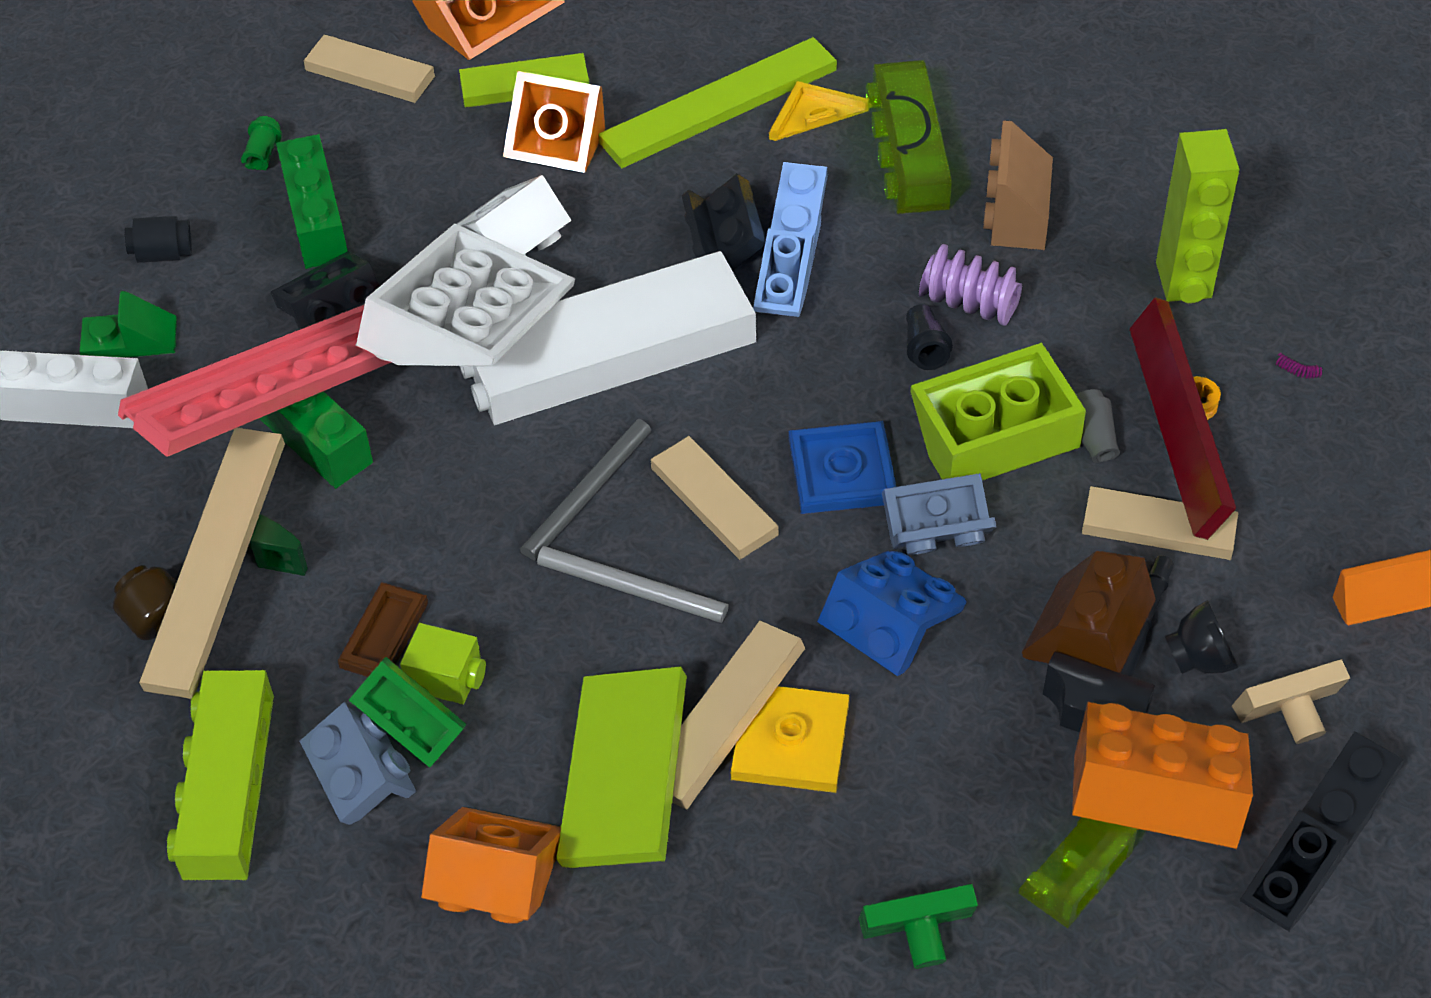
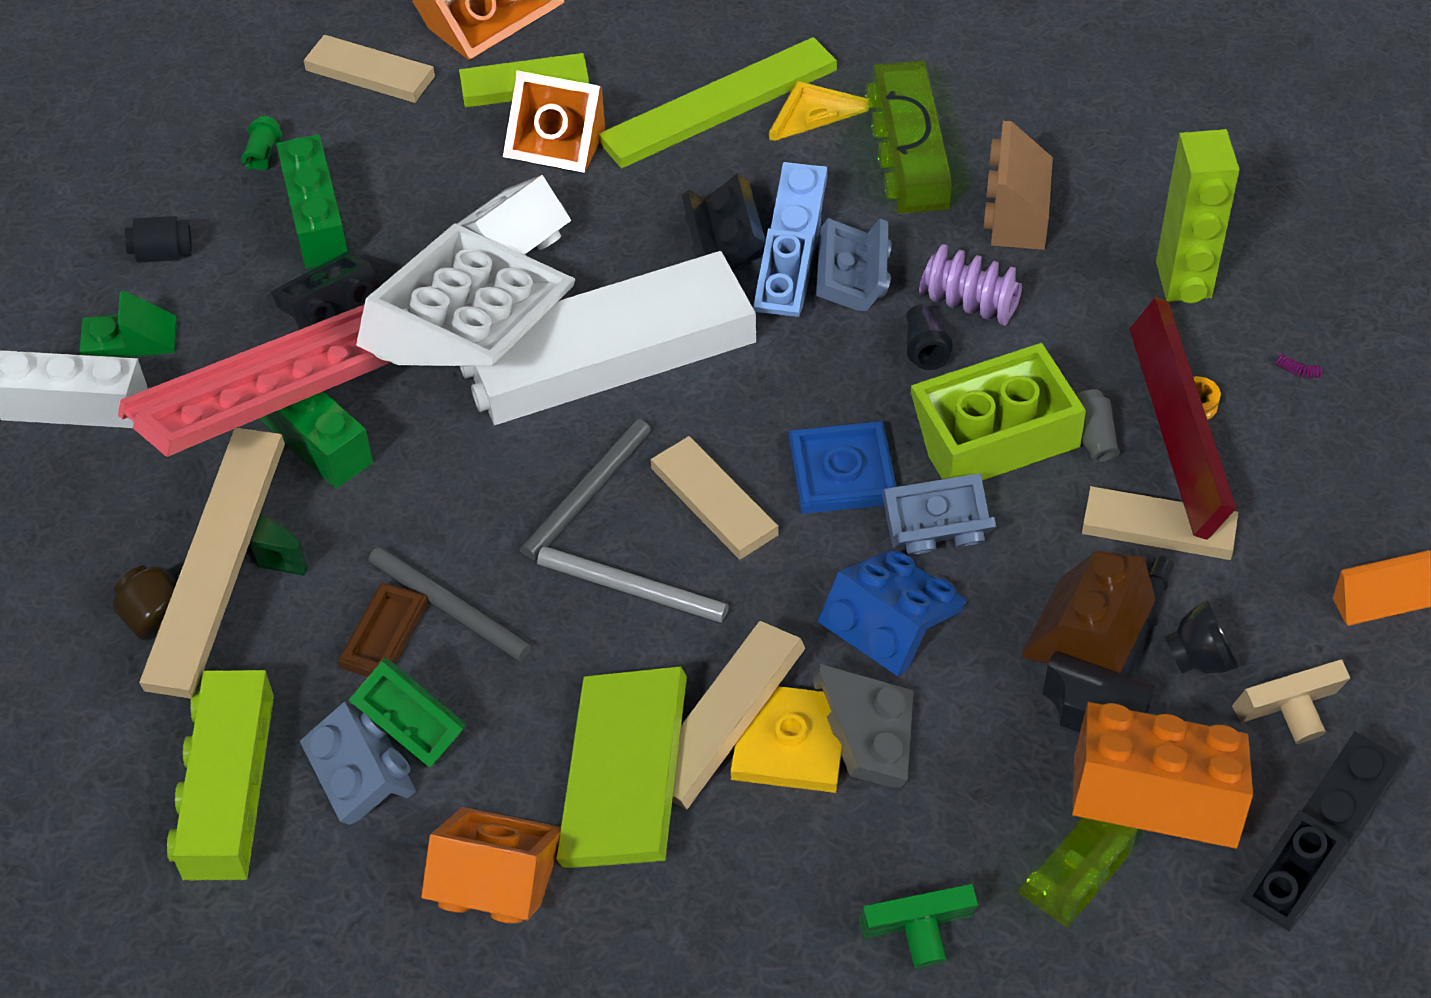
lime brick [400,623,486,705] -> none
none -> dark grey bar [369,546,532,662]
none -> dark grey wing [812,664,913,788]
none -> sand blue bracket [816,218,892,311]

